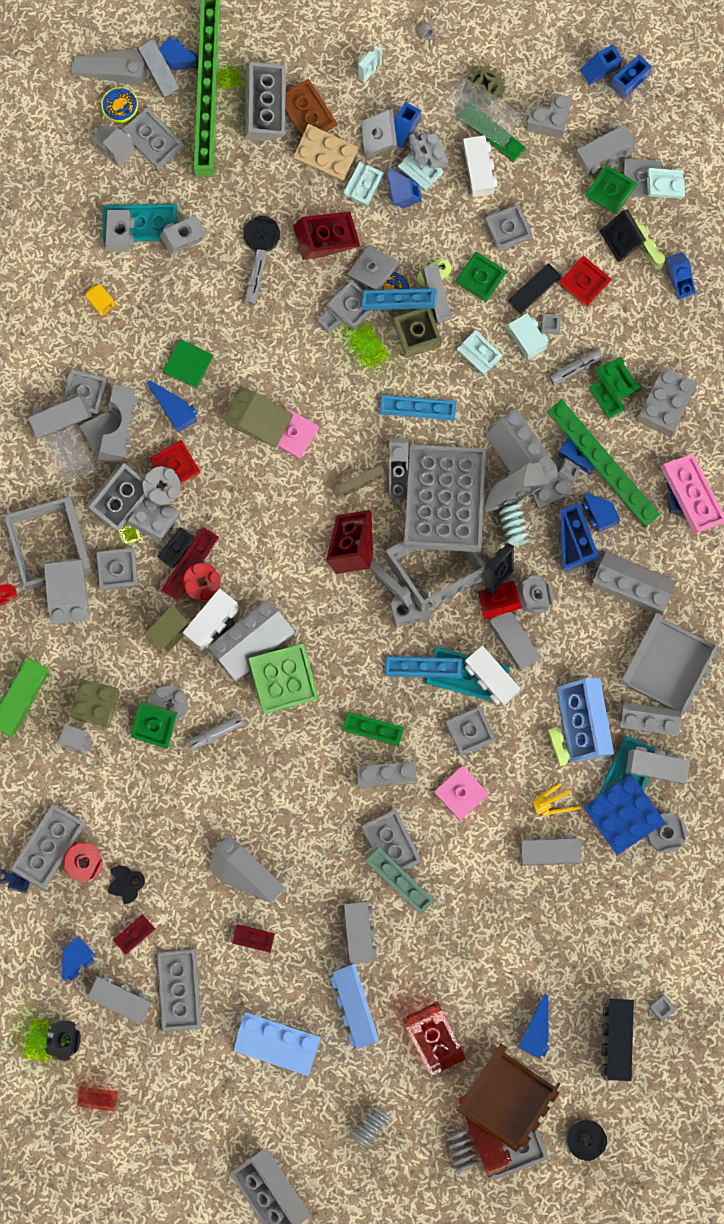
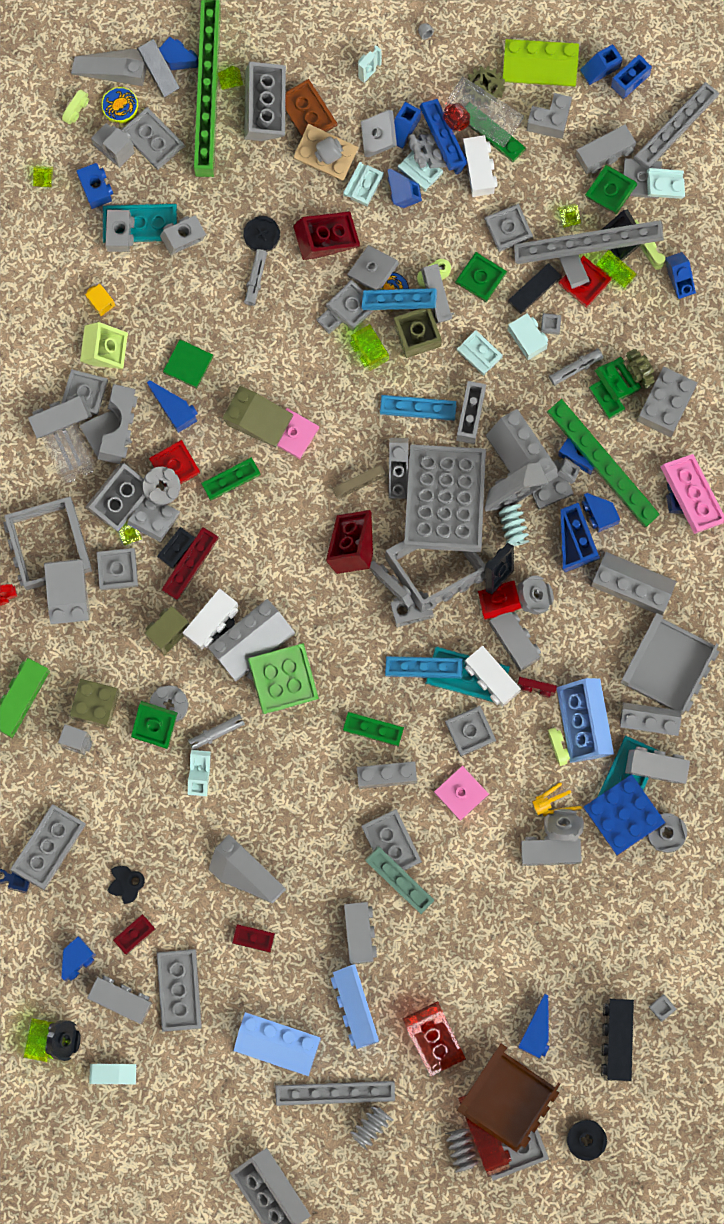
plate [62,842,103,882] -> none
clear red slope [77,1086,119,1112] -> none
red plate [181,563,221,601] -> none
none -> clear neon green slope [33,166,54,187]
none -> yellowish green plate [62,90,89,124]
none -> blue brick [76,163,113,209]
none -> yellowish green slope [80,322,128,369]
none -> light aqua slope [89,1064,136,1085]
none -> light aqua slope [188,750,211,796]
none -> green plate [201,457,261,501]
none -> light grey tile [275,1081,395,1106]
none -> light grey head [315,137,344,165]
none -> blue fence [419,99,467,174]
none -> clear red head [443,103,470,131]
none -> light grey brick [456,381,486,444]
none -> lime slope [503,39,579,87]
none -> light grey plate [514,220,664,264]
none -> dark red plate [517,677,557,698]
none -> light grey plate [544,809,584,842]
none -> clear neon green slope [558,204,581,228]
none -> light grey tile [559,254,590,289]
none -> clear neon green brick [596,250,637,290]
none -> olive gear [626,349,655,389]
none -> light grey tile [634,82,719,170]

